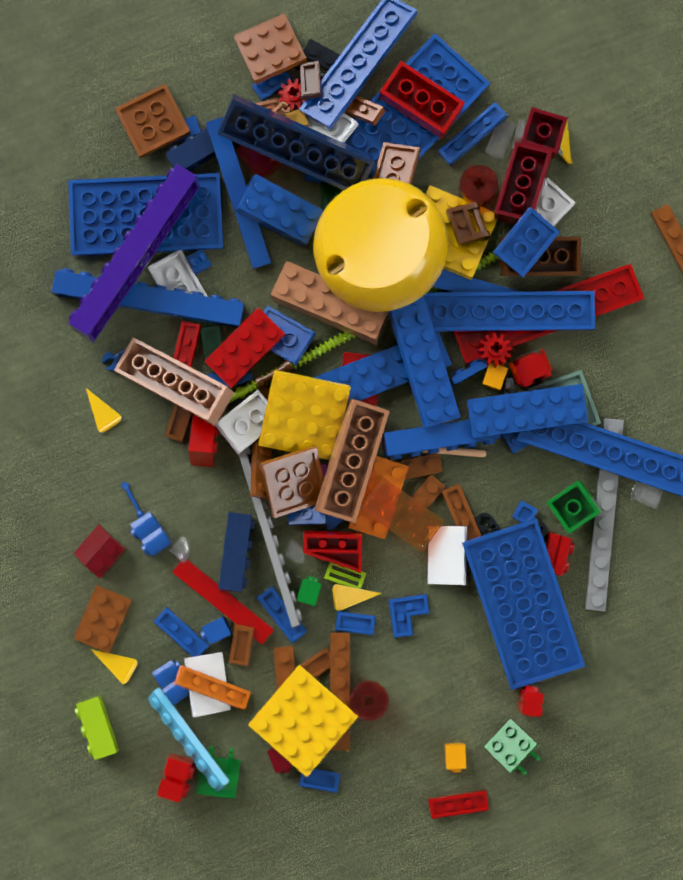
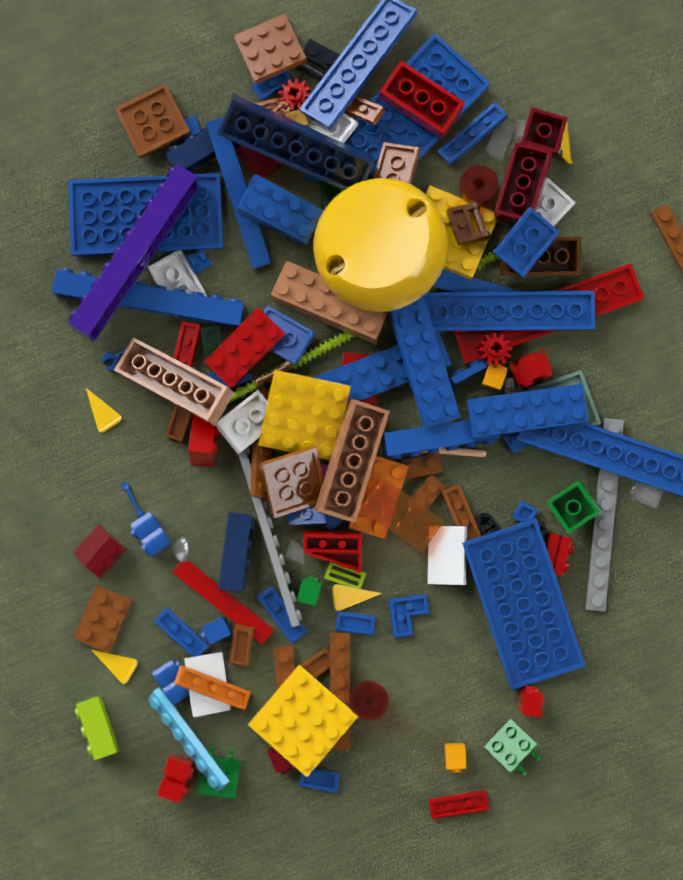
tile [300,61,321,100] -> none

